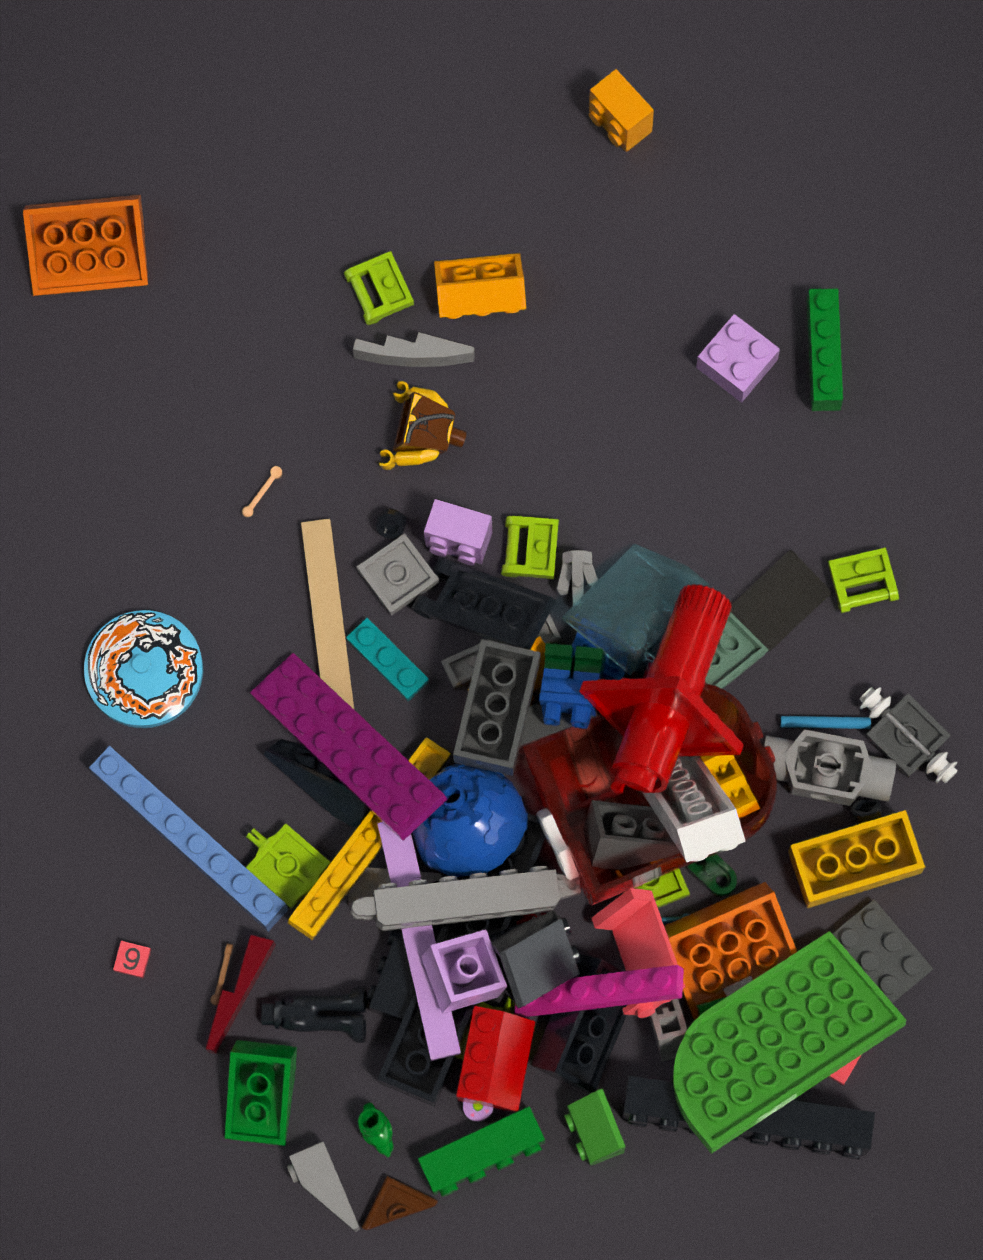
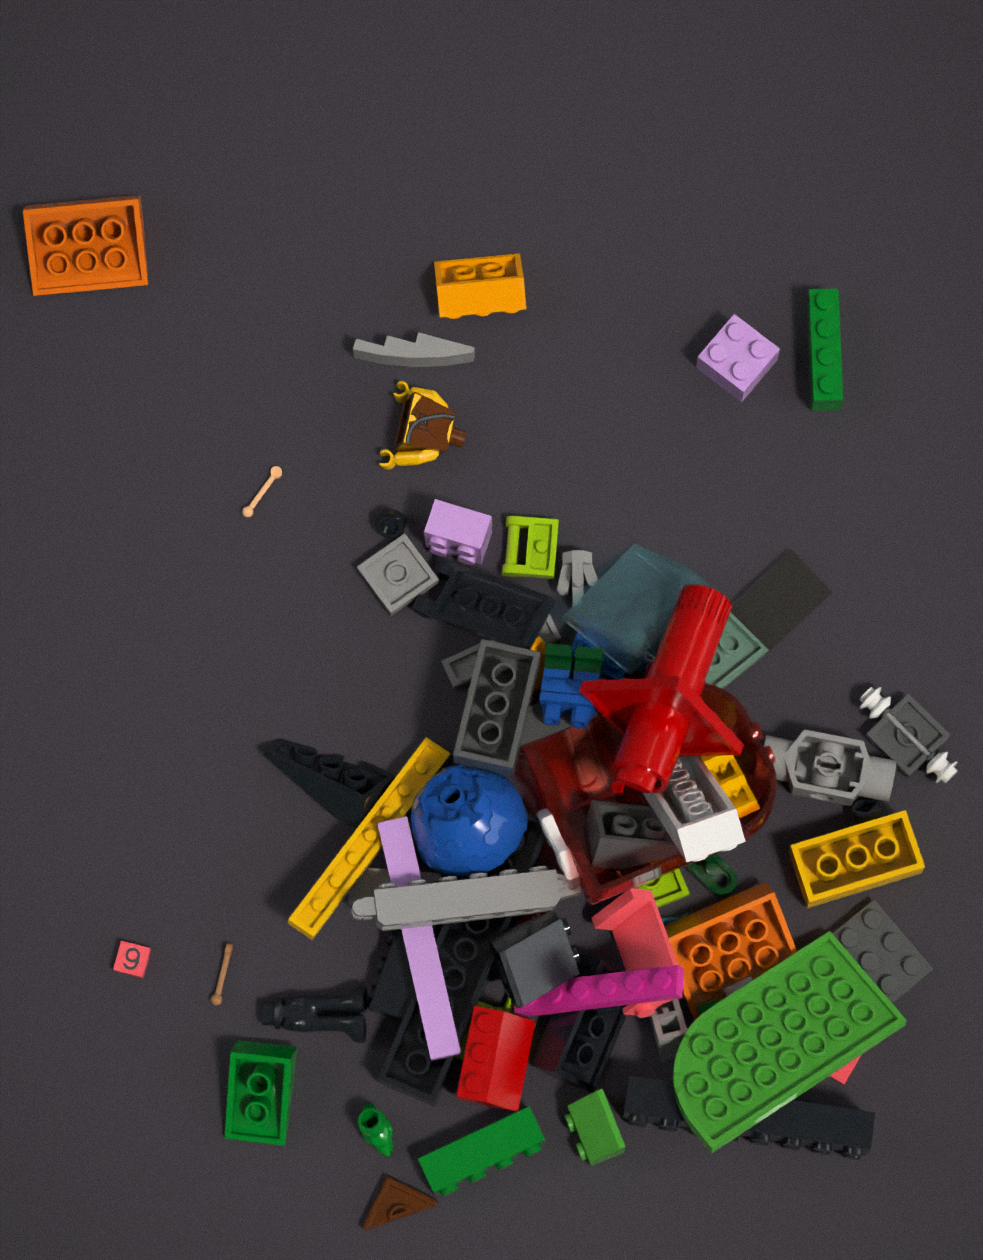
dish [84,610,203,728] -> none
medium blue brick [89,746,288,932] -> none
dark red slope [206,935,276,1055] -> none
lime plate [246,824,331,909] -> none
magenta plate [250,653,447,841] -> none
light grey slope [287,1142,361,1232] -> none
tan tile [301,519,354,709] -> none
lime plate [344,251,414,325] -> none
teal plate [346,618,429,702] -> none
lavender brick [421,930,507,1014] -> none
lavender tile [463,1102,493,1122] -> none
light orange brick [589,69,654,152] -> none
dark azure bar [781,716,871,729] -> none
lime plate [828,547,899,613] -> none

